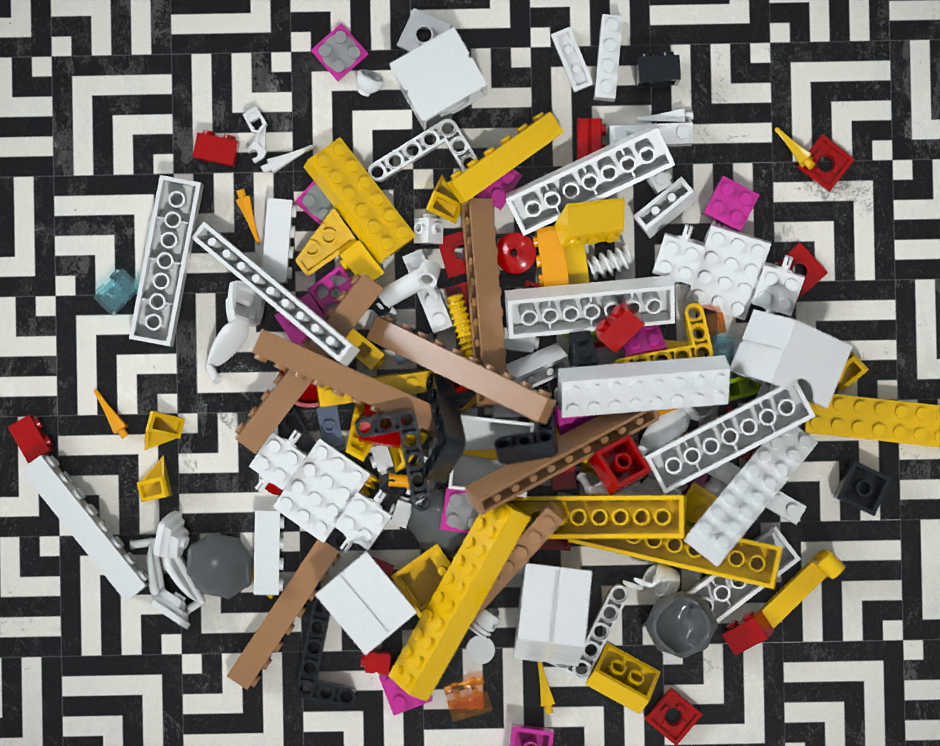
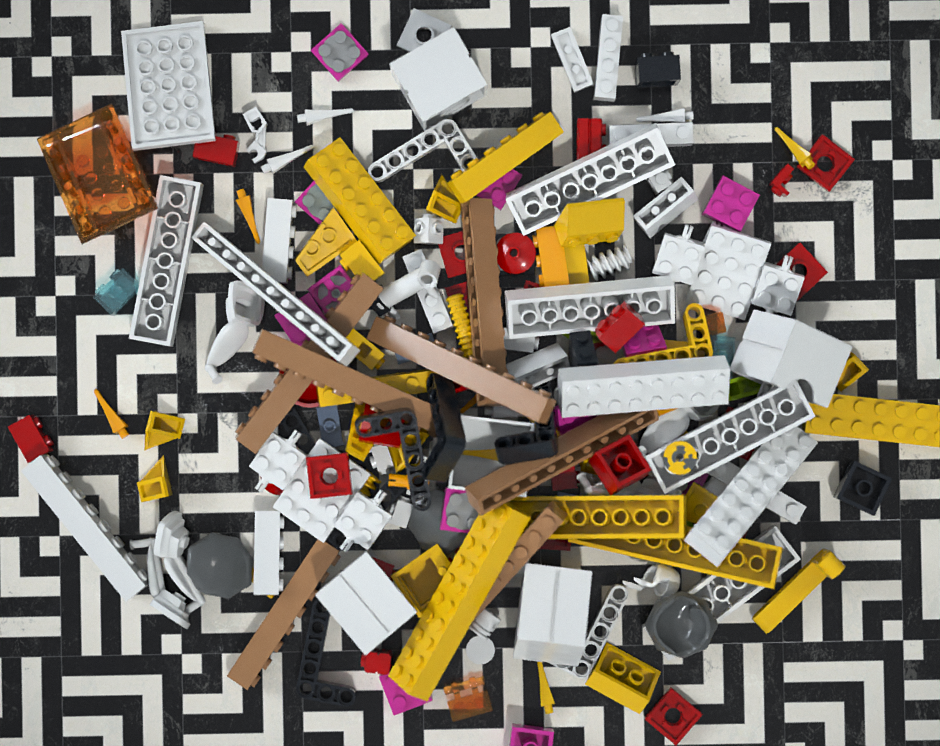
white brick [356,69,384,97] -> none
red brick [722,610,774,656] -> none
none -> clear orange slope [37,103,158,244]
none -> white plate [121,21,216,151]
none -> white piece [297,108,354,125]
none -> red piece [306,453,353,499]
none -> yellow piece [663,441,697,475]
none -> red bracket [769,164,794,197]

